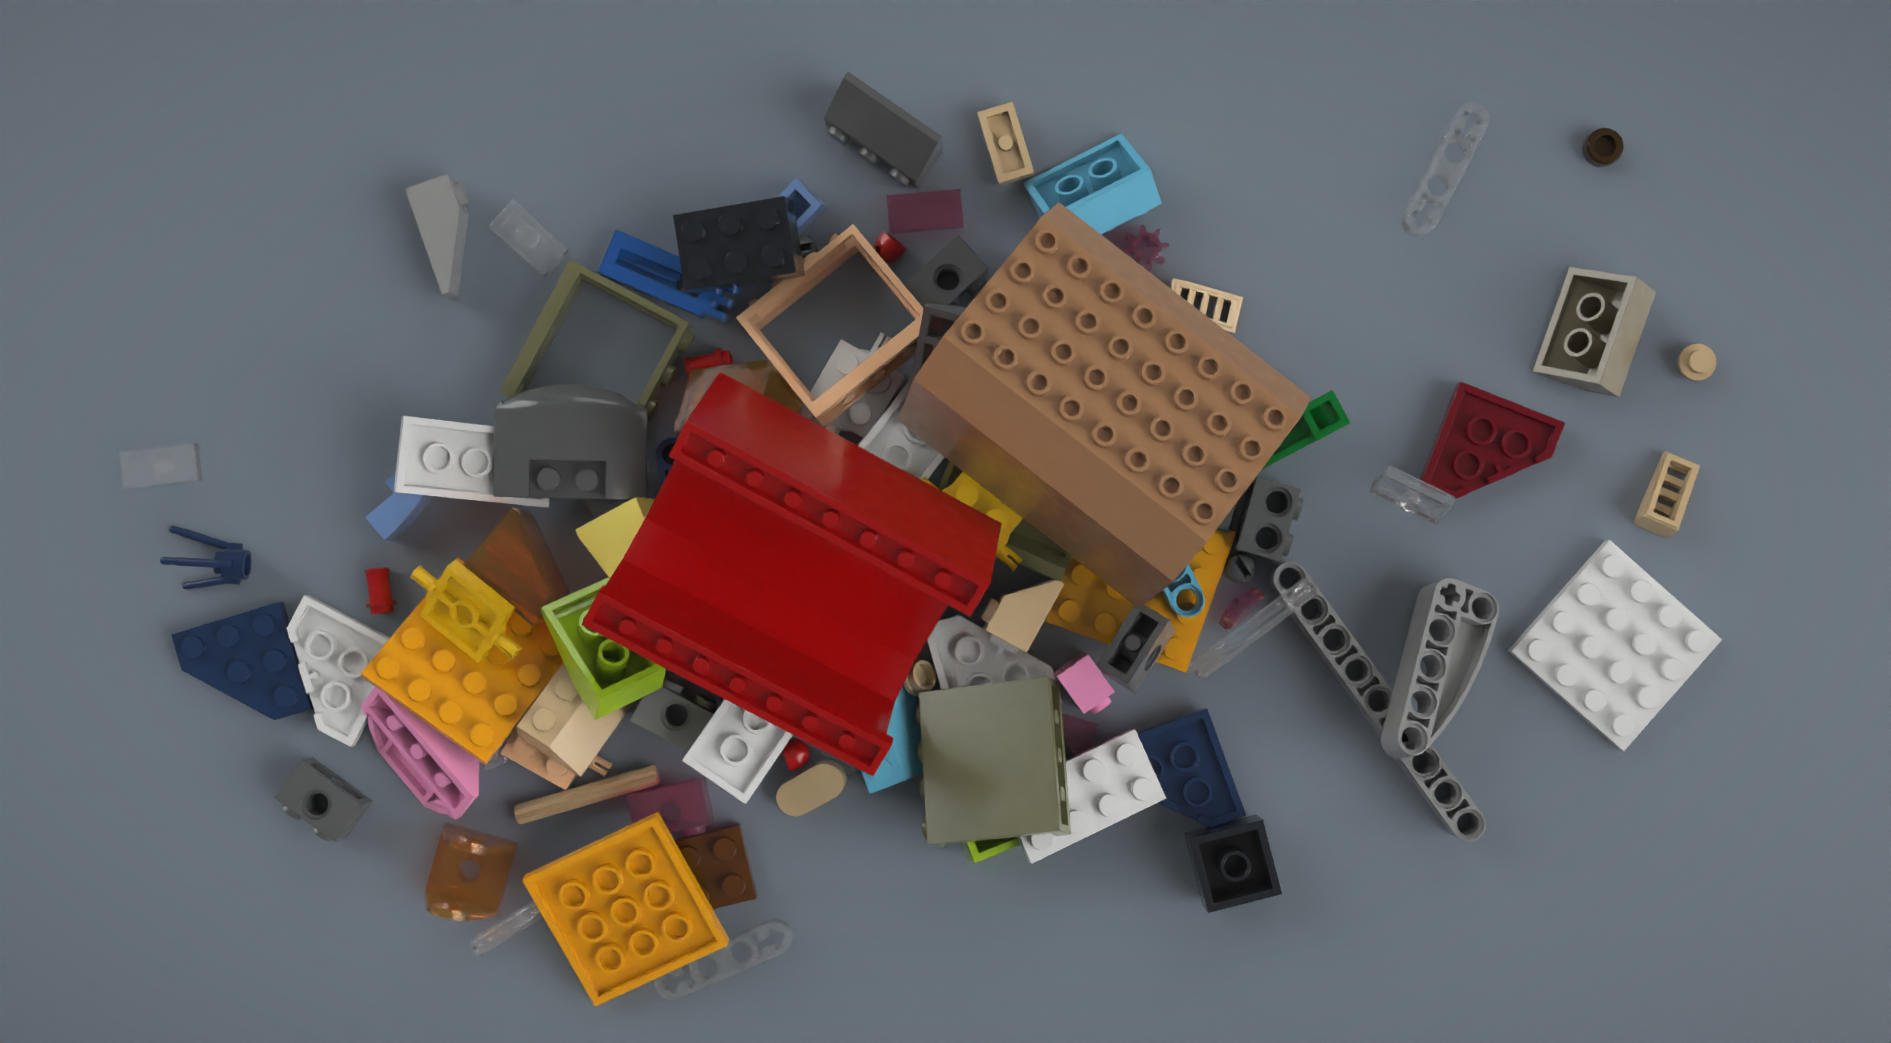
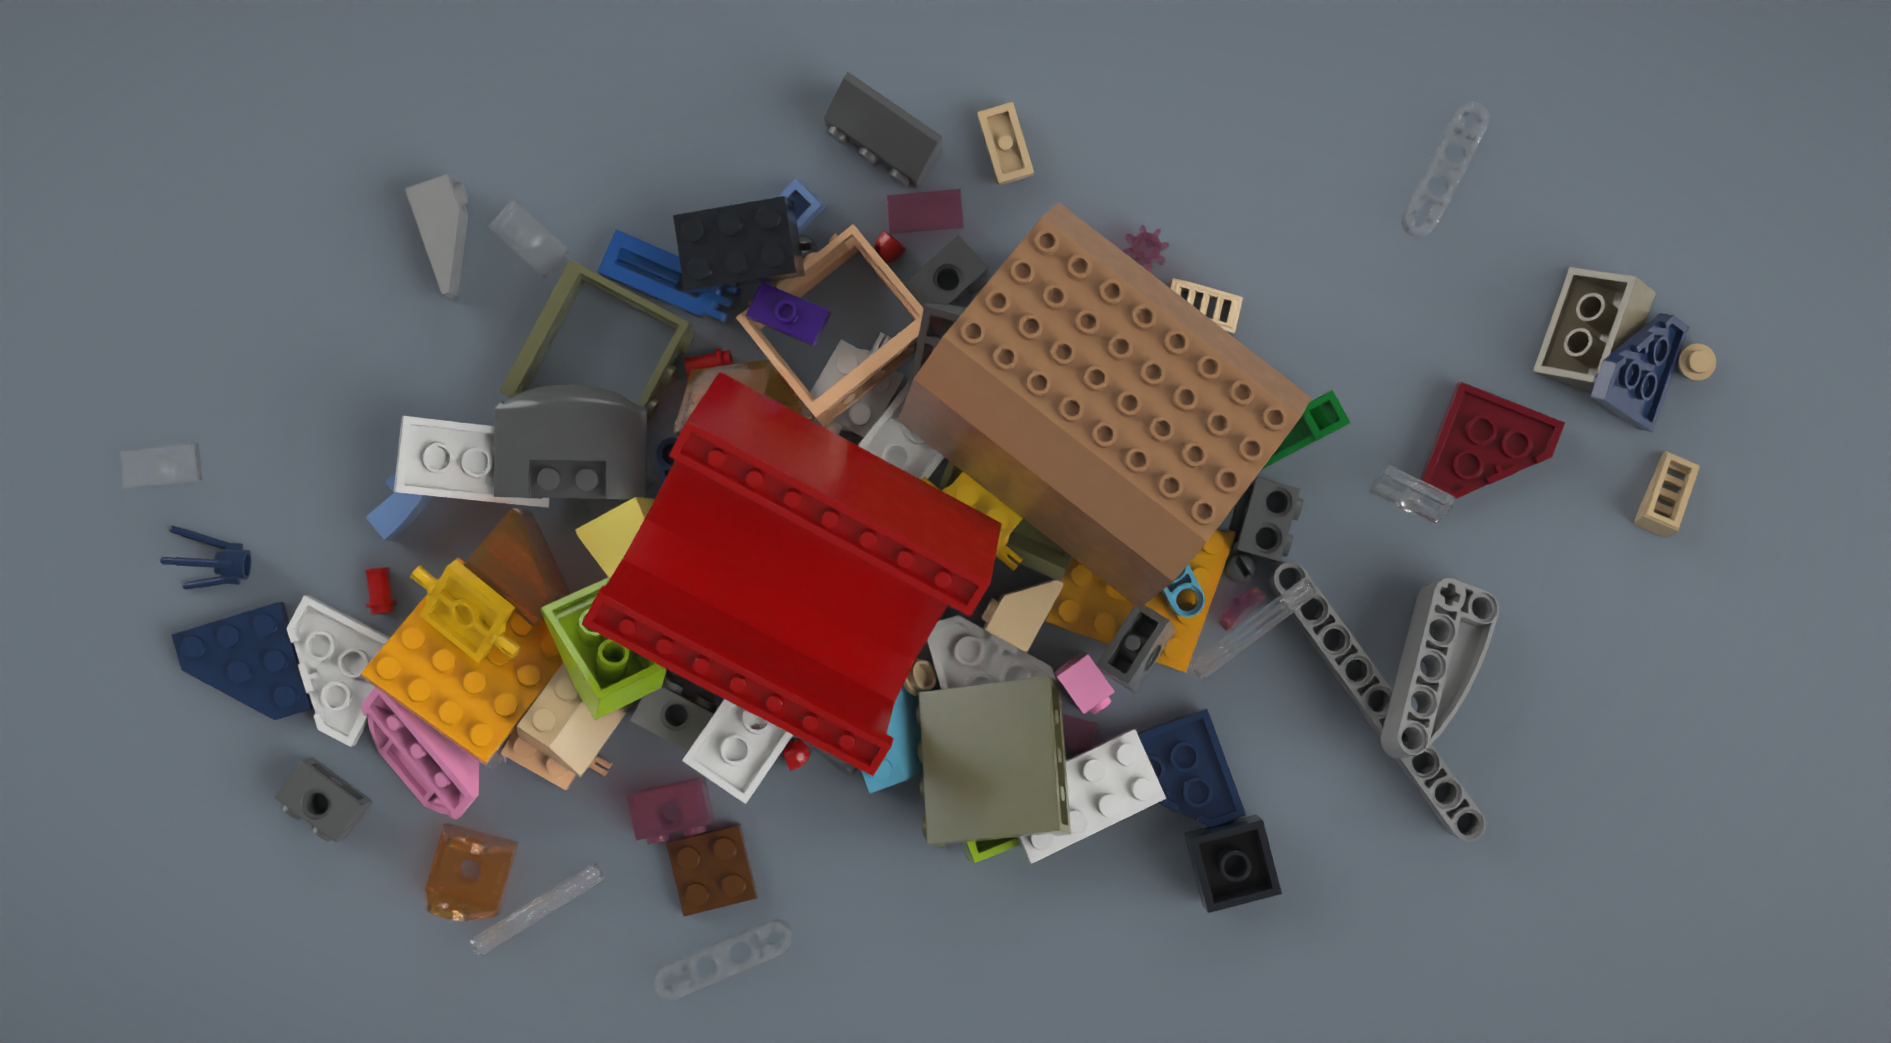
tan axle [514,765,660,824] -> none
light orange plate [522,812,729,1007] -> none
tan tile [776,760,847,817] -> none
medium azure slope [1023,133,1162,234] -> none
white plate [1508,540,1722,751] -> none
dark brown tile [1582,128,1624,167] -> none
none -> dark purple plate [745,282,831,347]
none -> dark blue plate [1590,313,1689,432]

